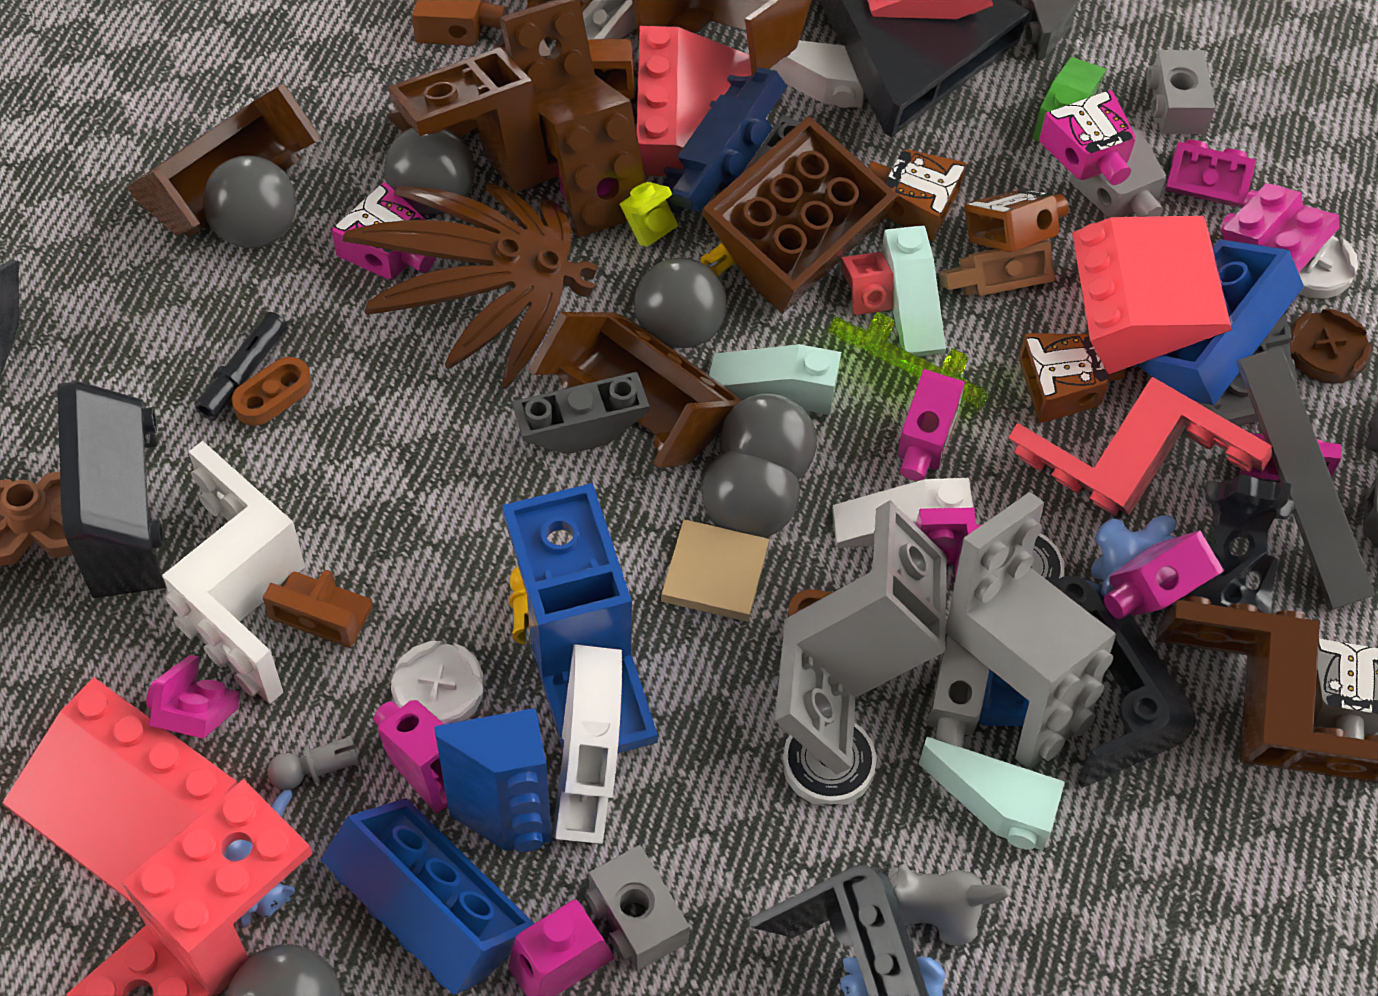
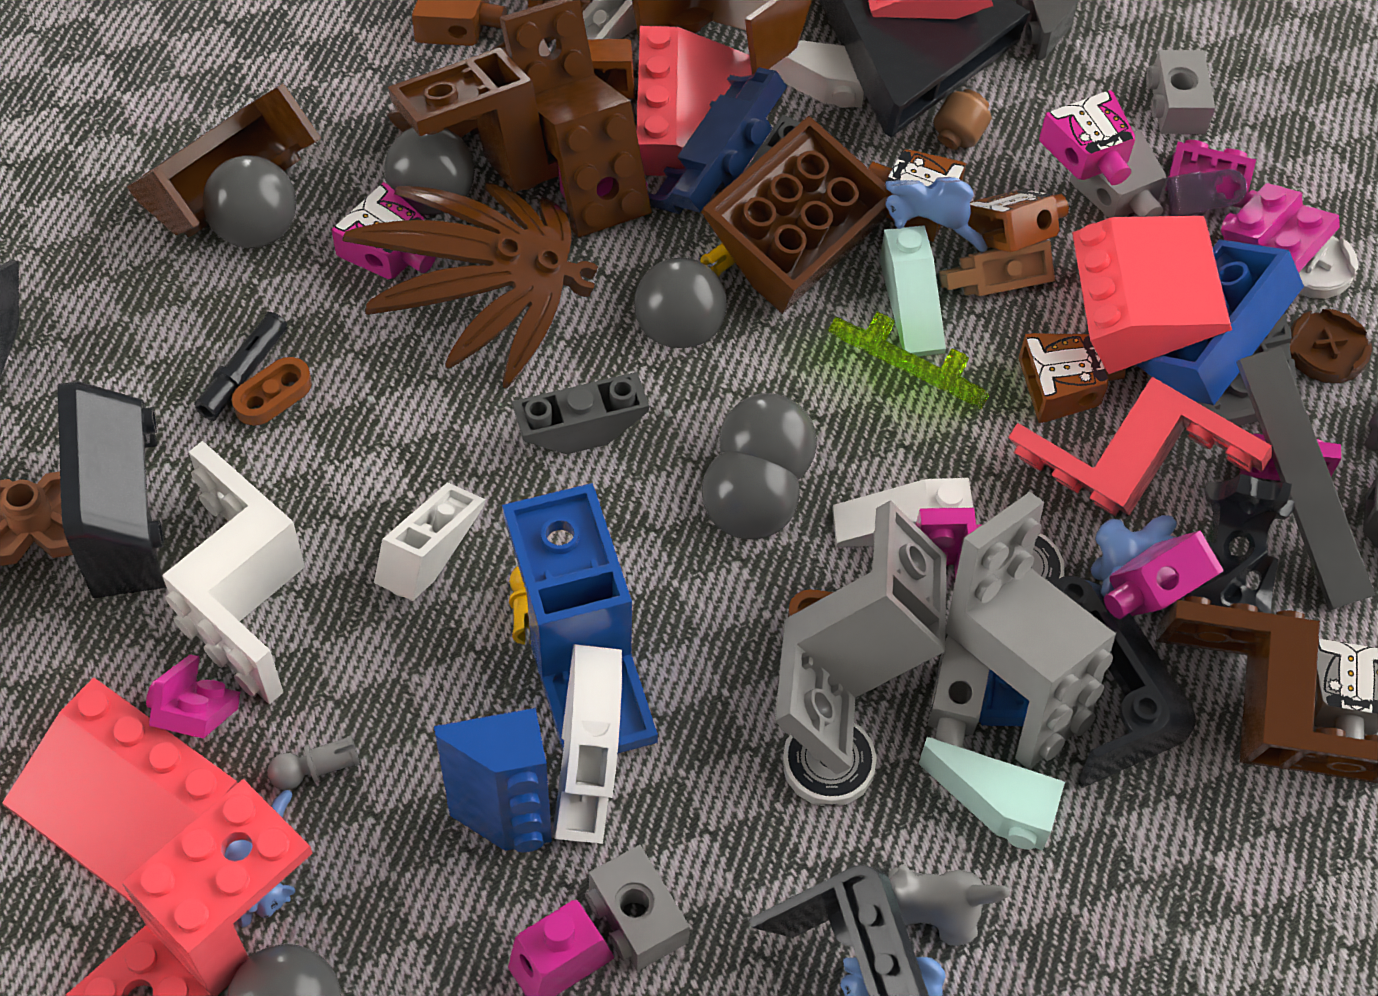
dark orange panel [262,570,373,649] -> none
blue slope [321,798,535,995] -> none
dark pink torso [373,700,448,814] -> none
white tile [391,641,484,724] -> none
reddish brown windscreen [528,312,741,468] -> none
neon yellow bracket [620,182,678,247] -> none
tan tile [661,519,769,622] -> none
light aqua slope [709,344,841,415] -> none
coral bracket [842,252,893,315] -> none
dark pink torso [898,369,965,481] -> none
bright green slope [1033,57,1107,142] -> none
none -> white slope [374,482,486,601]
none -> medium blue animal [885,177,987,252]
none -> medium nougat head [933,89,992,150]
none -> clear purple piece [1166,169,1247,216]

